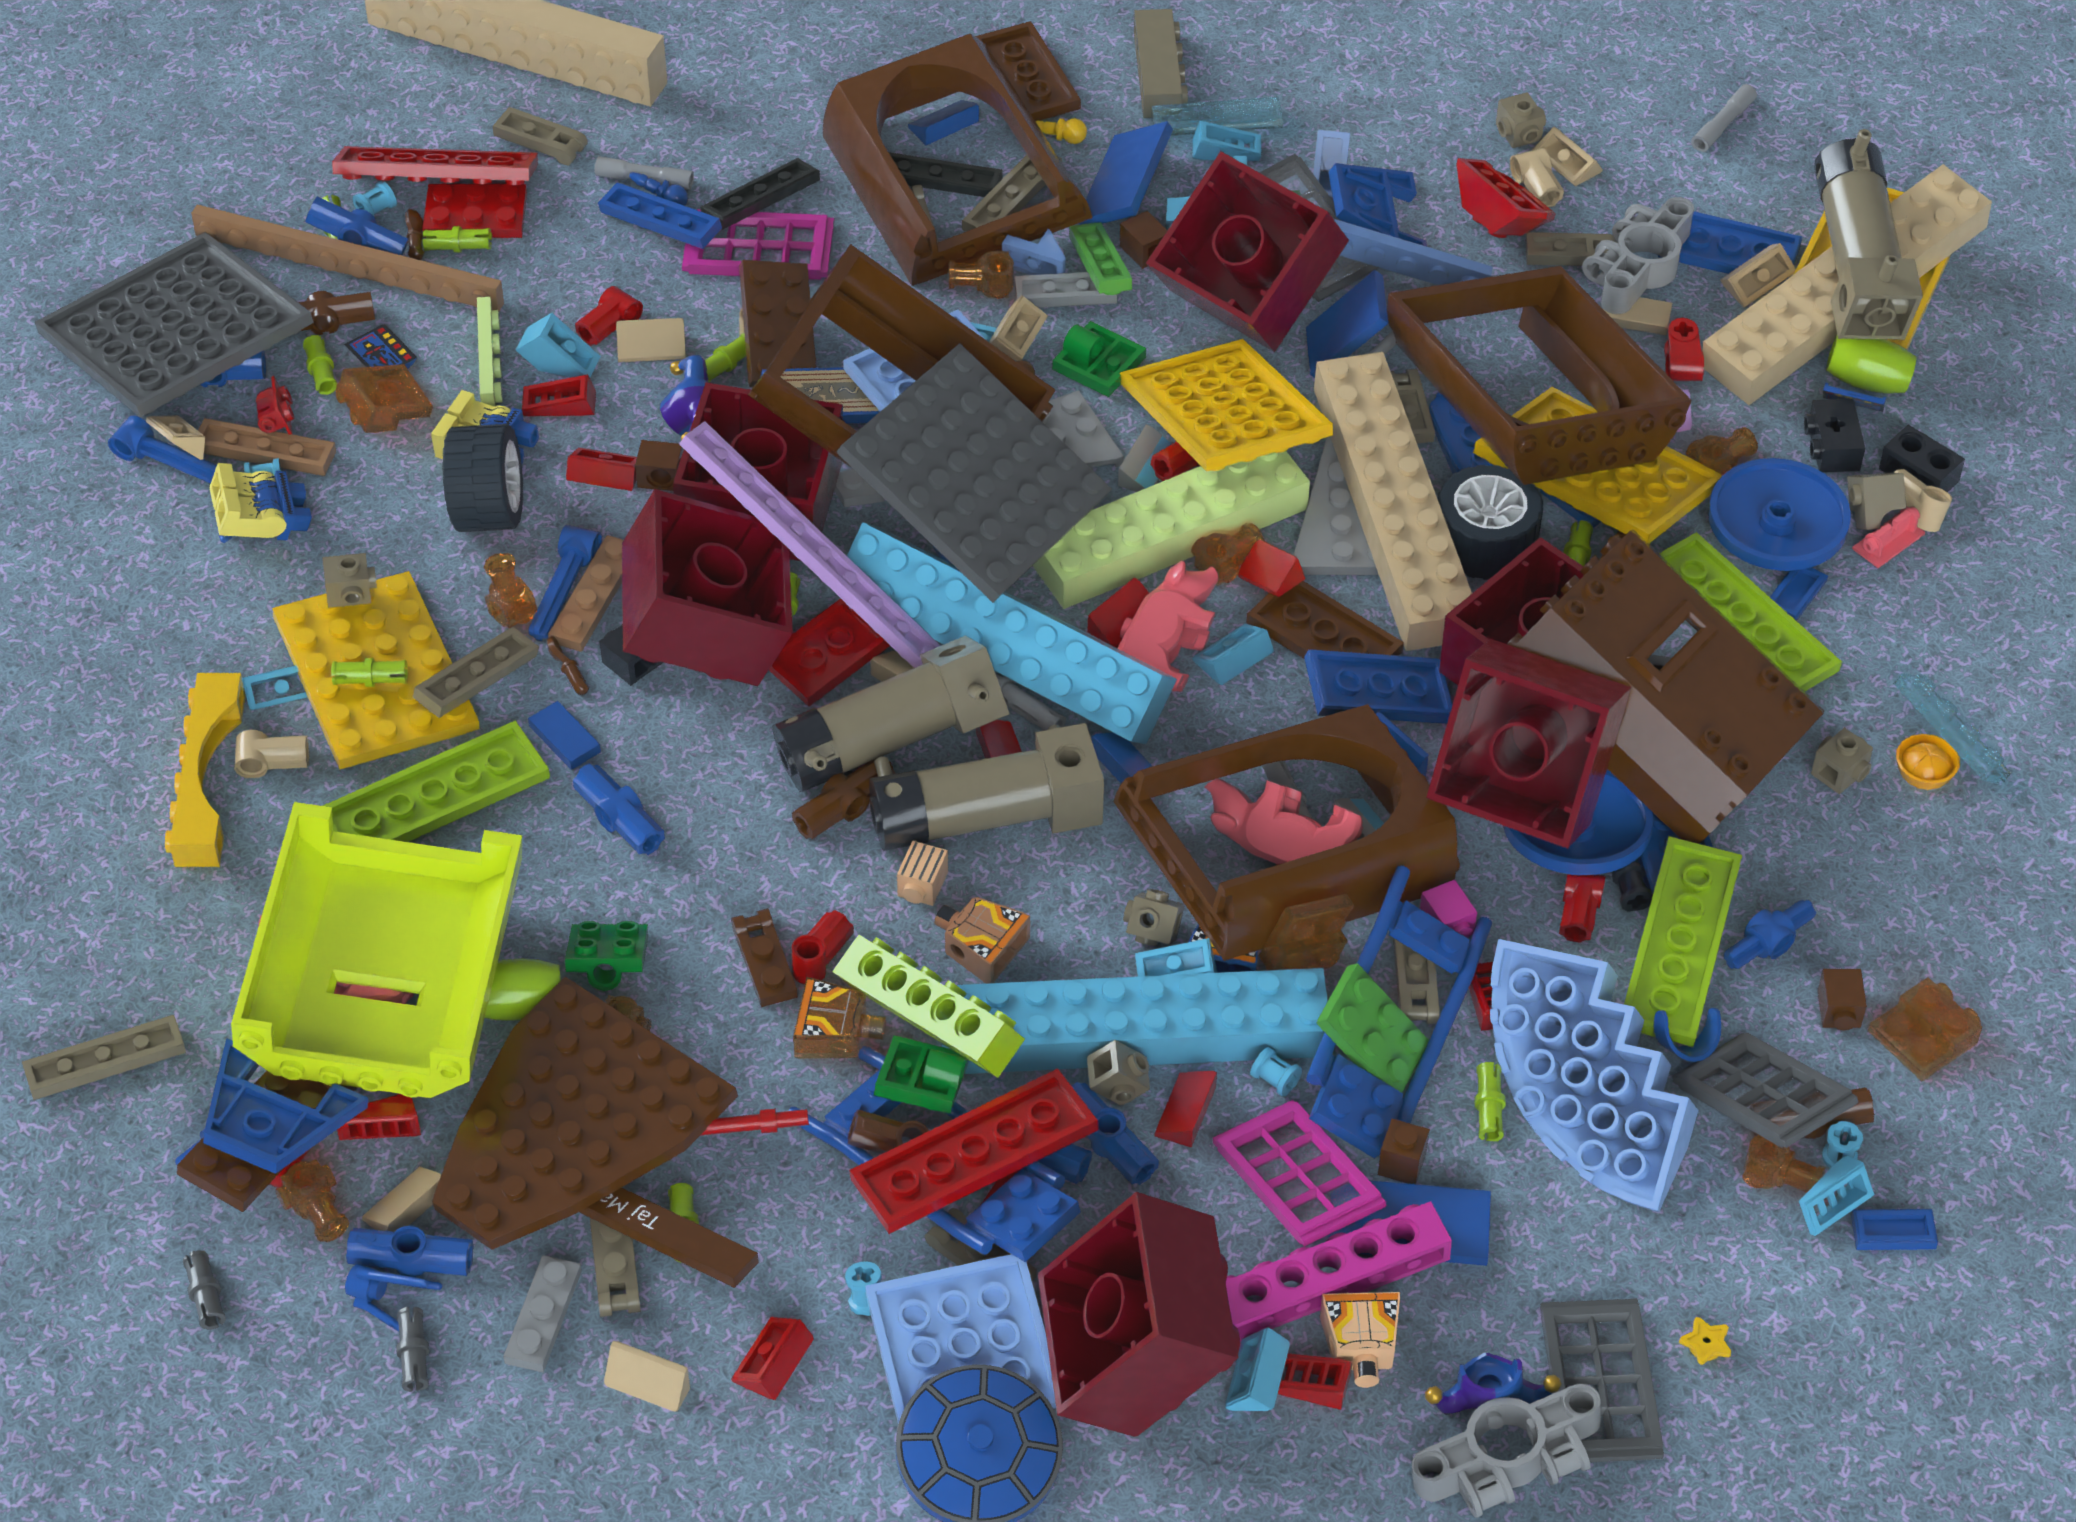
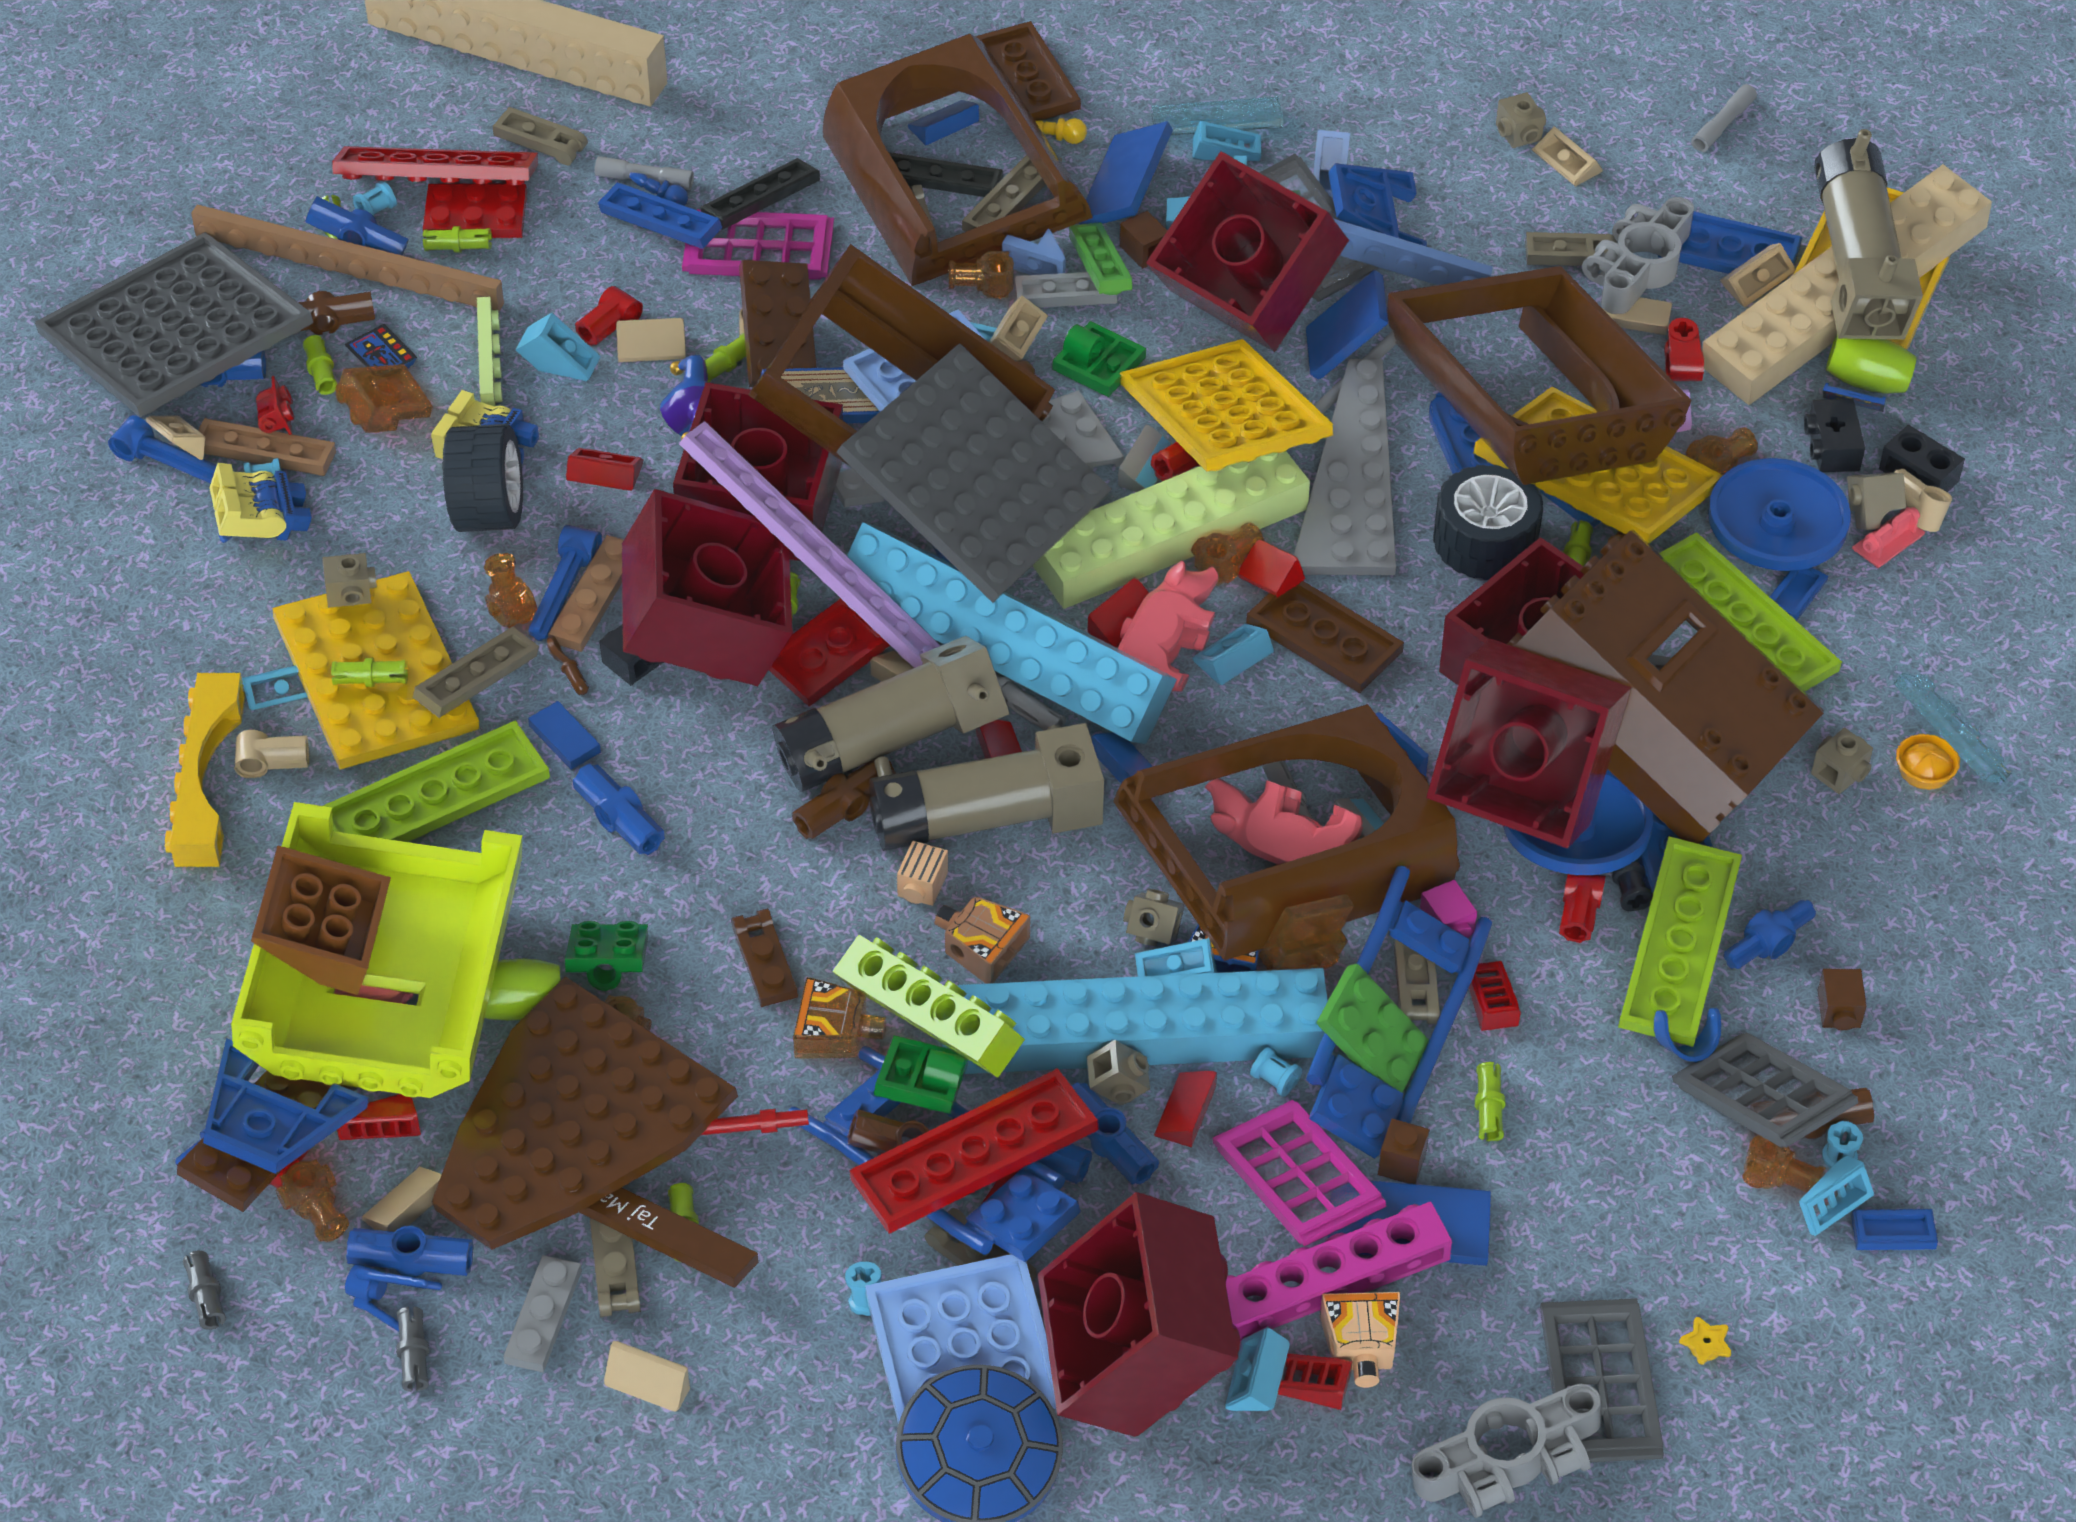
dark tan plate [22,1015,186,1100] -> none
reddish brown piece [405,209,424,260] -> none
red slope [522,374,596,416] -> none
reddish brown brick [635,440,683,491] -> none
red slope [731,1317,814,1400] -> none
red piece [792,910,854,985] -> none
dark tan brick [1134,9,1188,118] -> none
blue tile [1304,649,1453,724] -> none
tan brick [1314,352,1472,651] -> none
dark tan plate [1390,368,1435,443] -> none
piece [1425,1353,1561,1415] -> none
red wedge [1456,158,1556,238] -> none
light blue brick [1490,939,1698,1212] -> none
tan piece [1510,148,1564,207] -> none
clear orange plate [1868,977,1982,1081] -> none
none -> dark orange slope [251,845,391,995]

